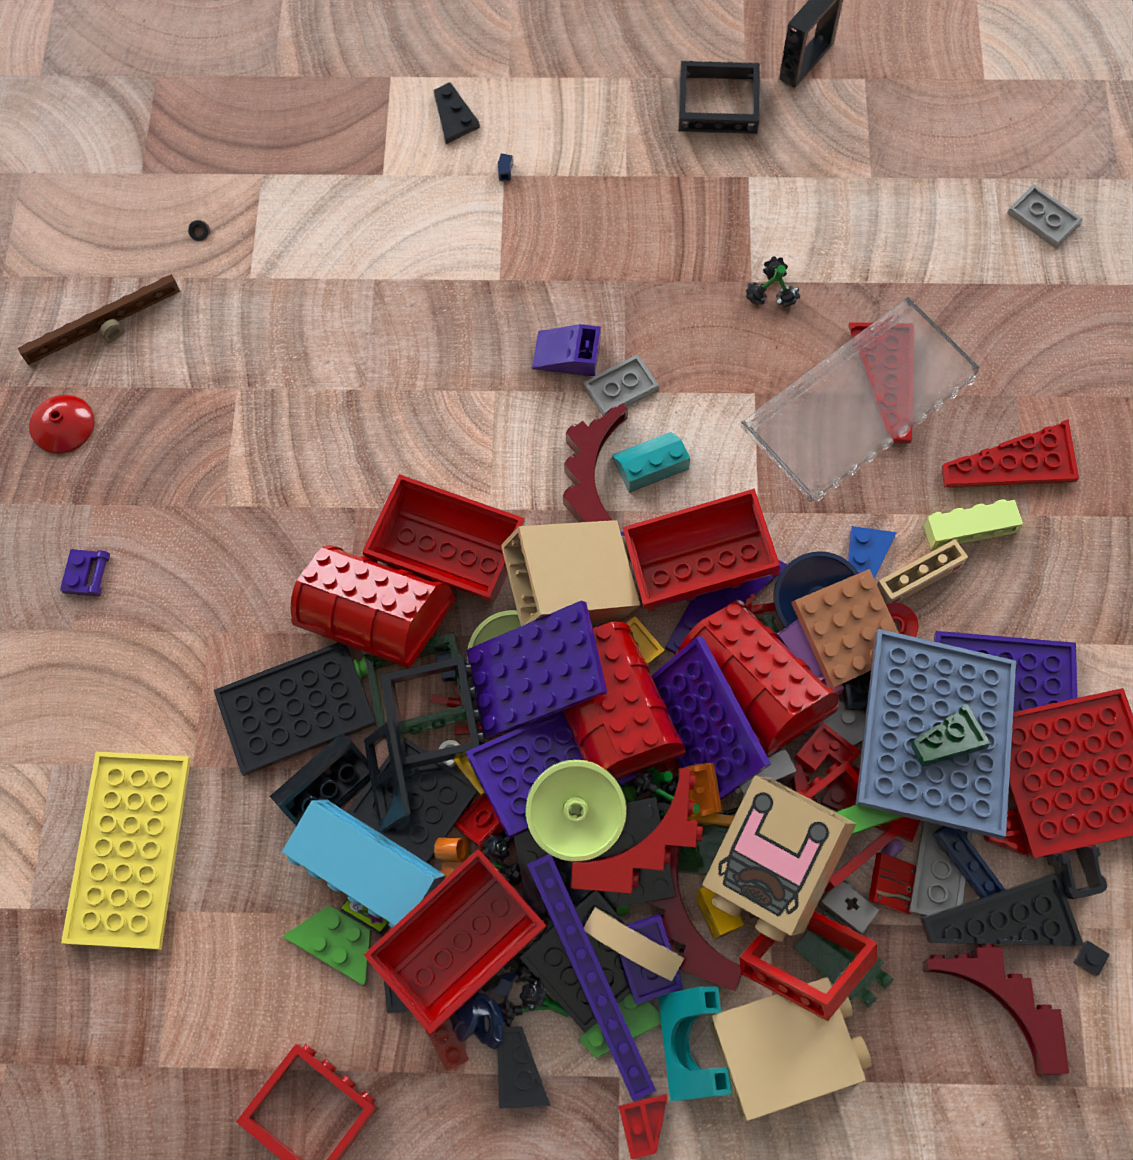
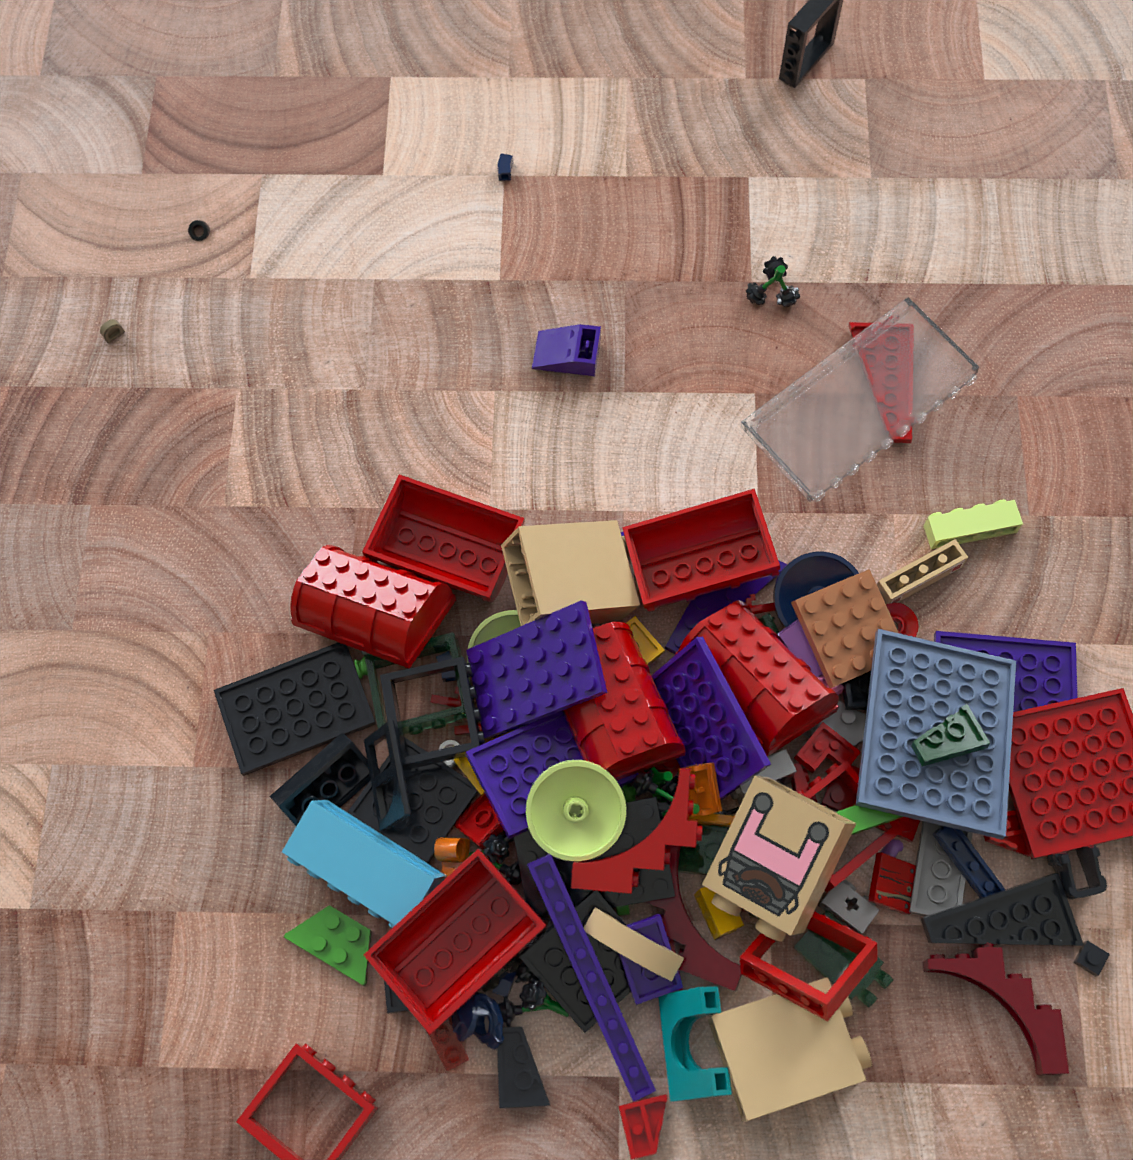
reddish brown plate [17,274,181,365] -> none
red dish [29,394,95,454] -> none
dark purple plate [60,549,110,597] -> none
light yellow plate [61,752,191,950] -> none
slope [339,899,389,937] -> none
black wing [433,82,480,144] -> none
dark red arch [563,403,628,523] -> none
bright green wing [578,992,661,1058] -> none
light grey tile [583,354,660,416] -> none
teal slope [612,432,690,493] -> none
black window [678,61,760,134] -> none
blue wing [847,526,897,579] -> none
red wing [941,419,1079,488] -> none
light grey tile [1007,184,1083,248] -> none

